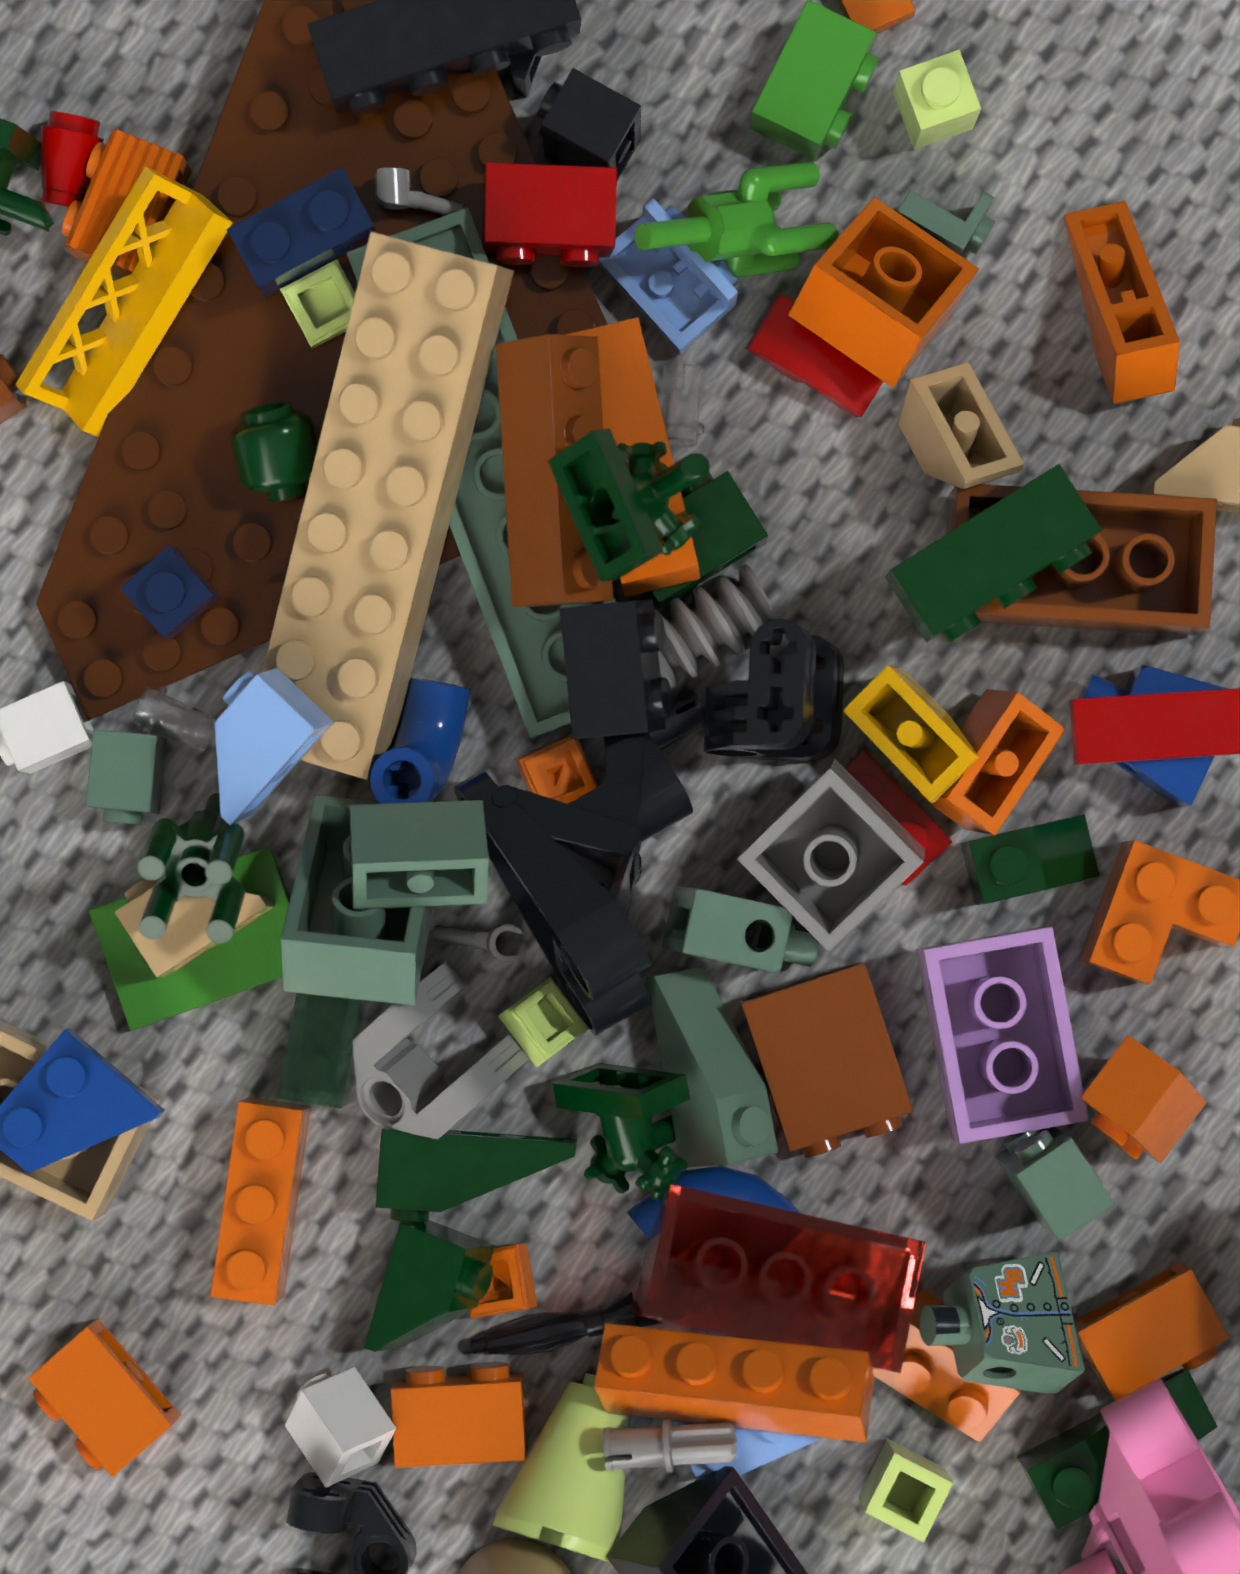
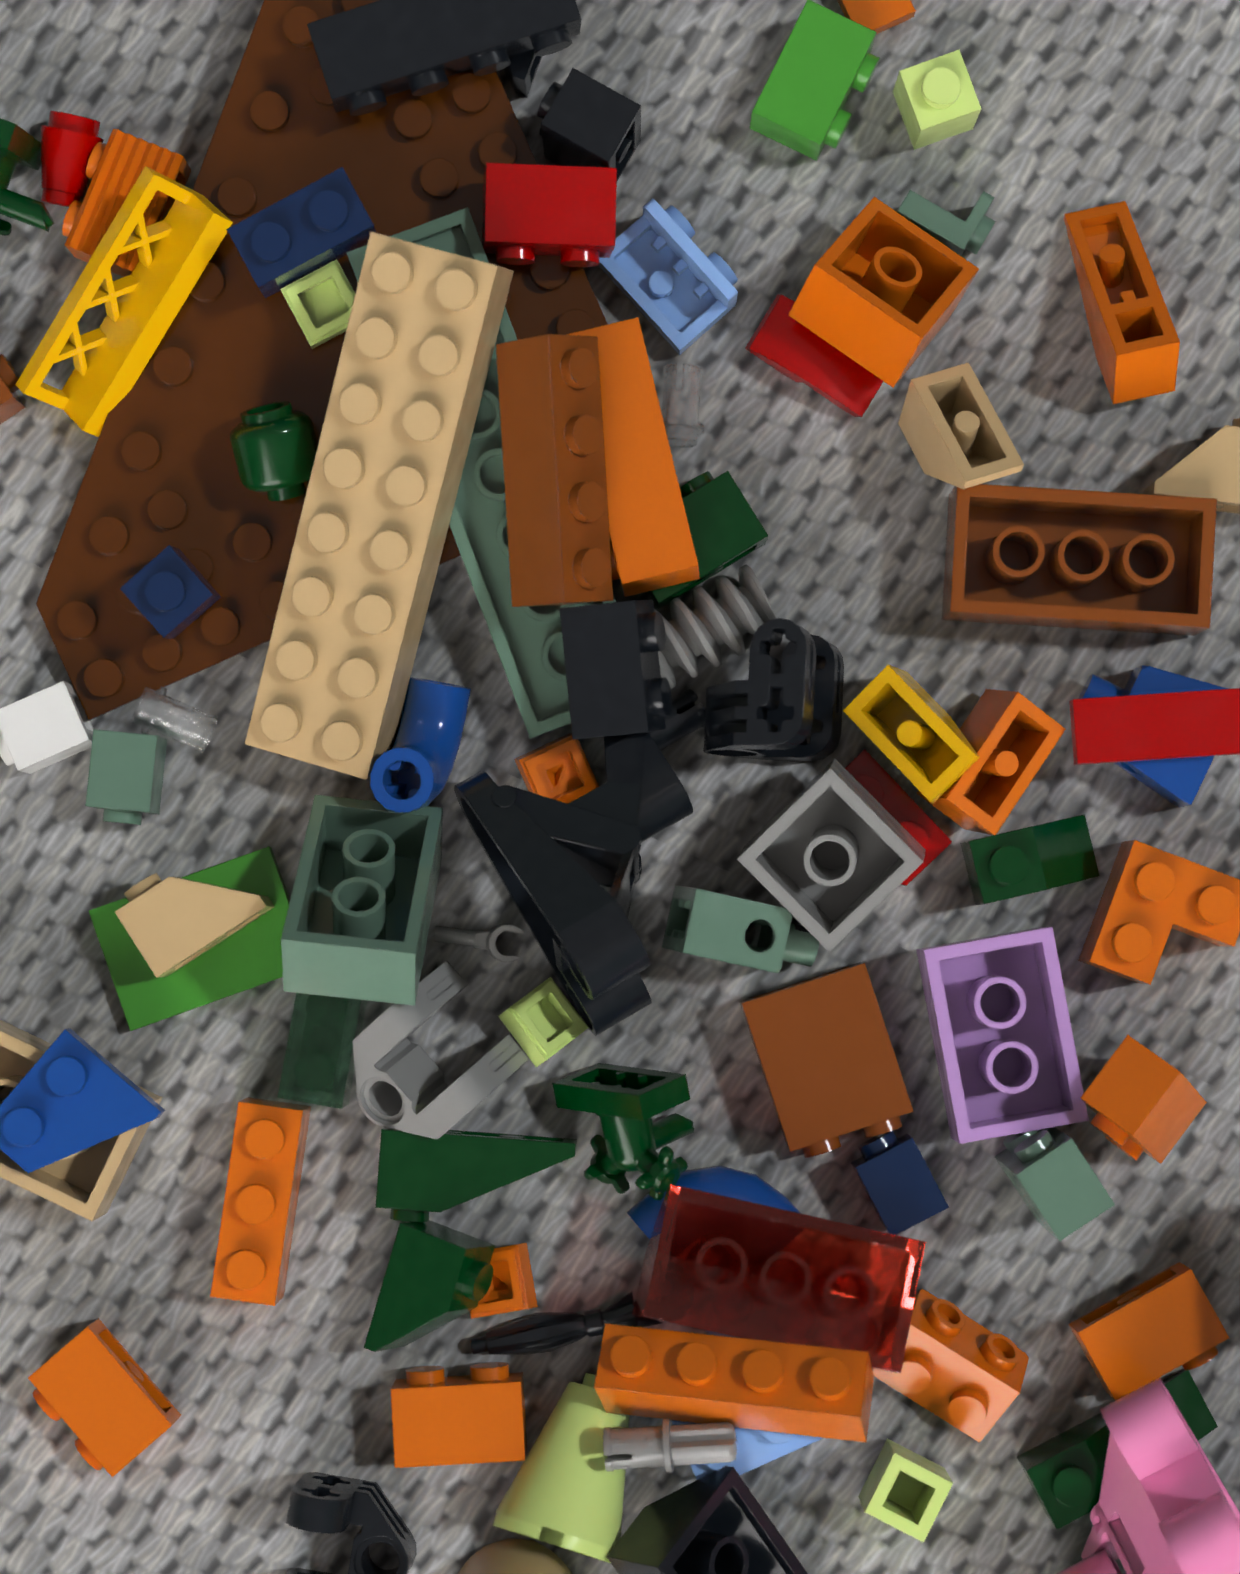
dark green plant [137,793,245,943] -> none
light blue slope [215,668,334,825] -> none
white brick [285,1367,396,1487] -> none
sand green brick [350,800,489,909] -> none
light grey hand [375,167,463,216] -> none
dark green piece [548,428,710,583] -> none
bright green plant [634,161,838,278] -> none
sand green slope [646,966,778,1167] -> none
dark green brick [885,464,1102,644] -> none
sand green torso [919,1252,1085,1394] -> none
none -> dark blue brick [851,1131,949,1237]

